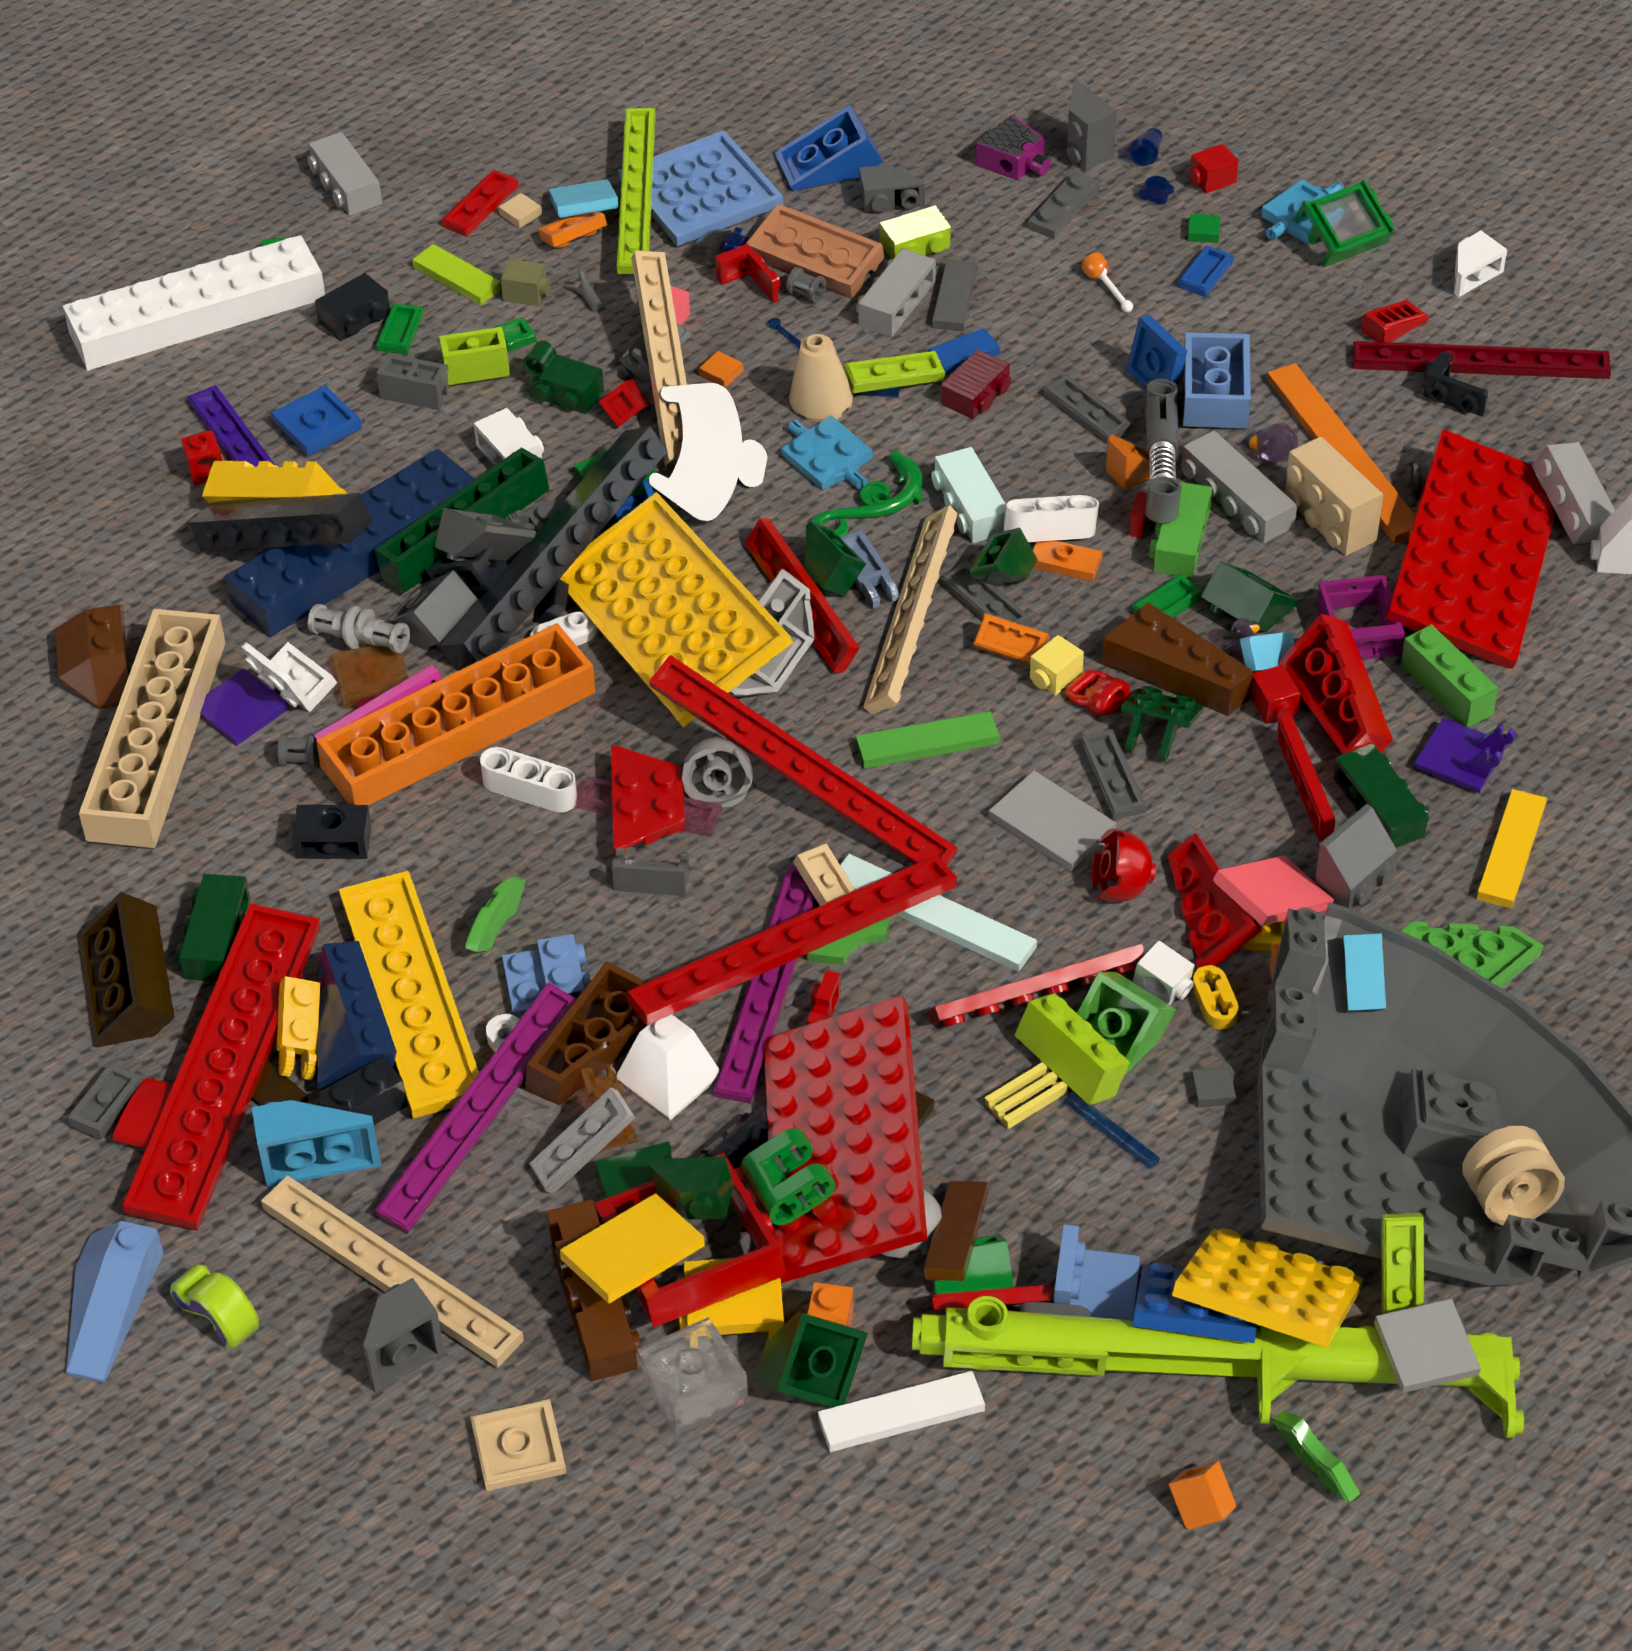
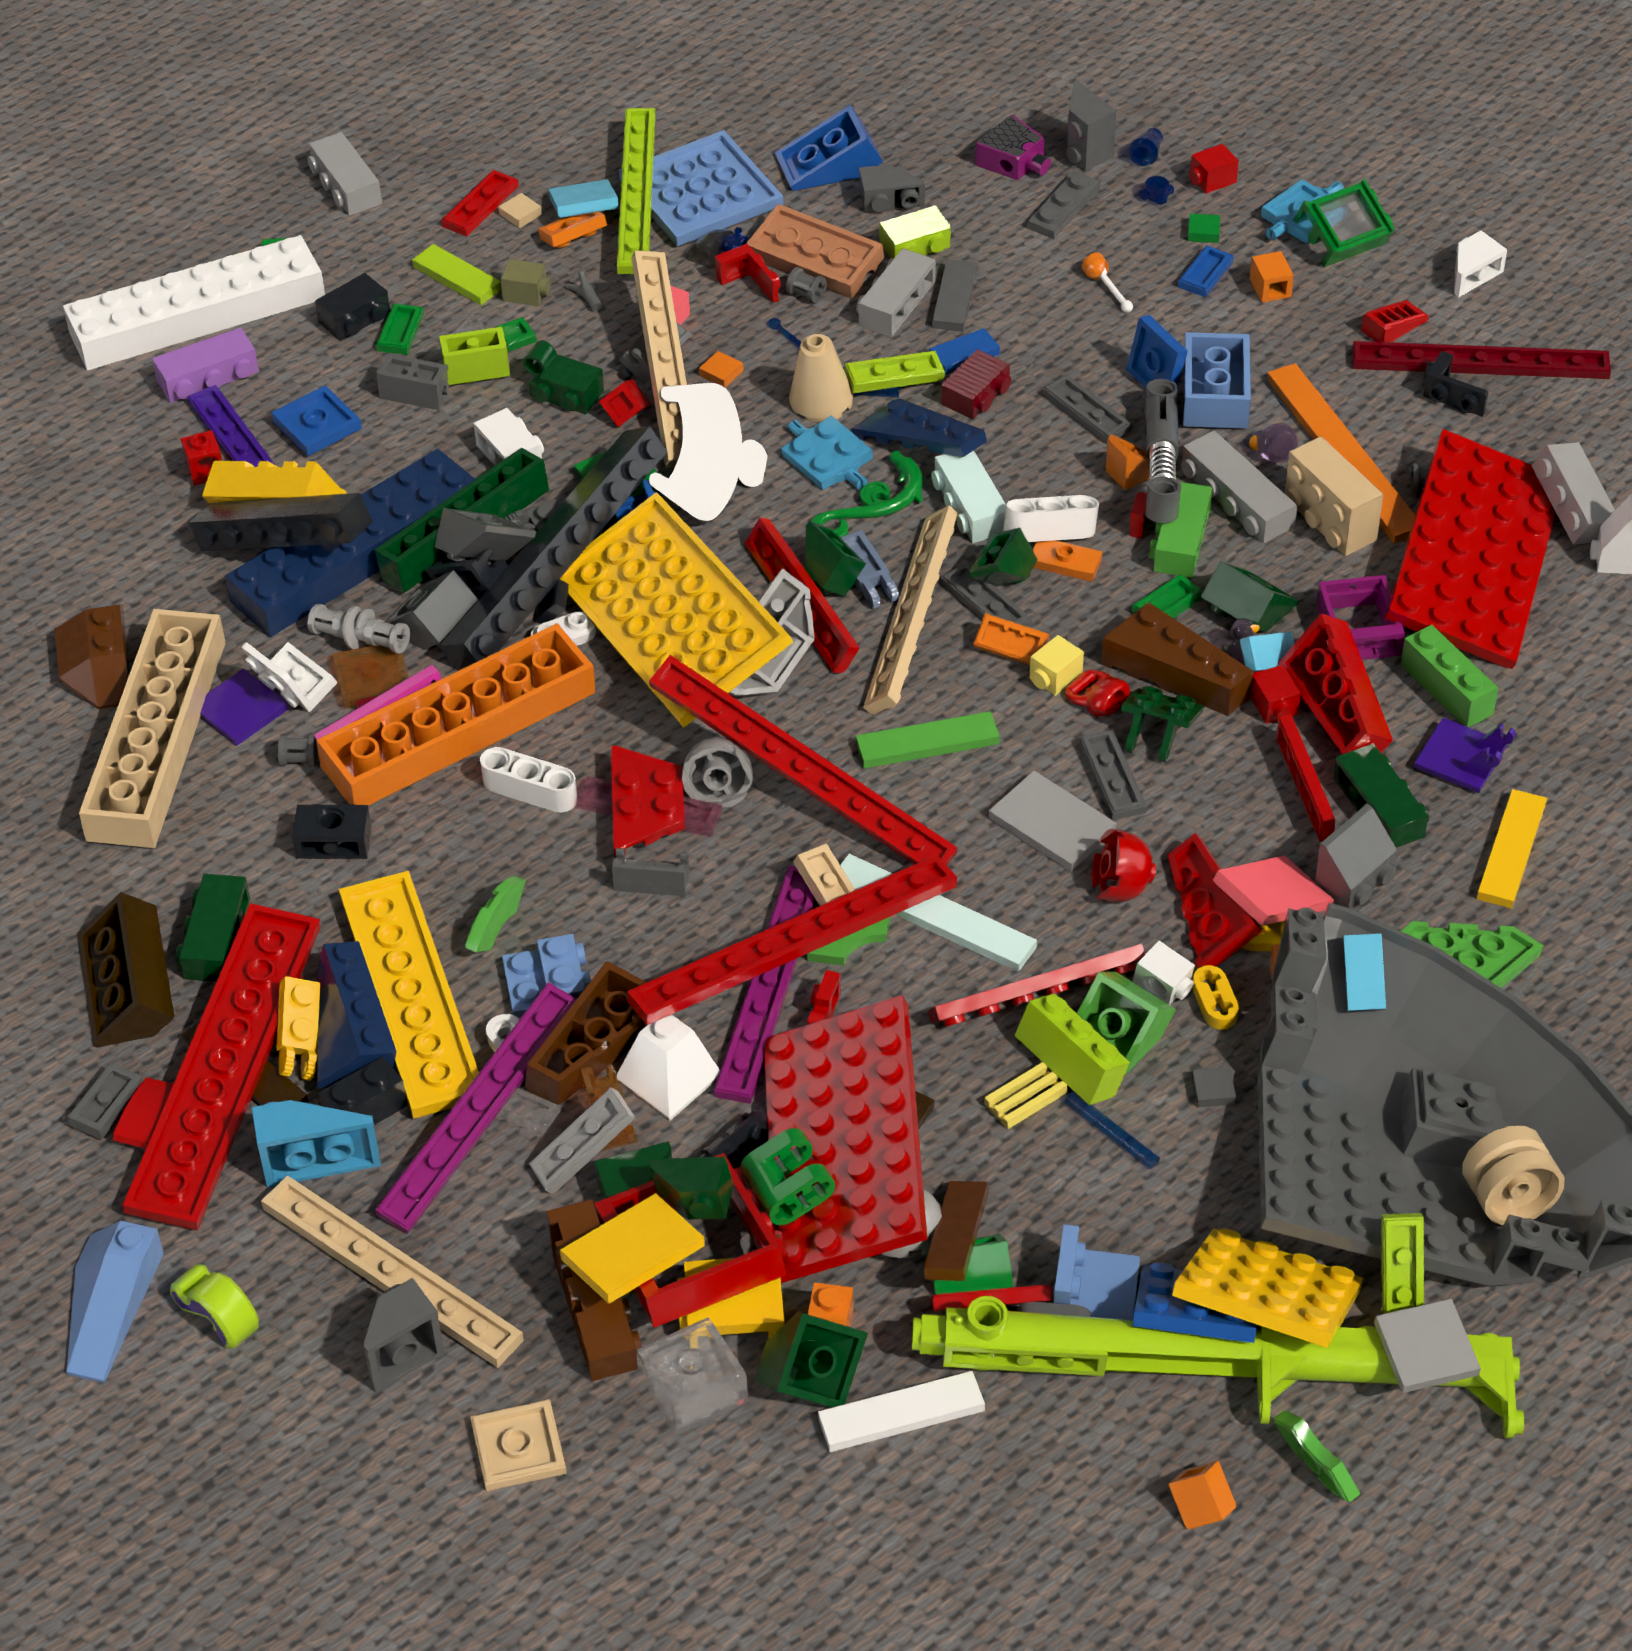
none -> medium lavender brick [152,327,259,403]
none -> dark blue wing [852,398,987,457]
none -> orange brick [1249,251,1294,303]

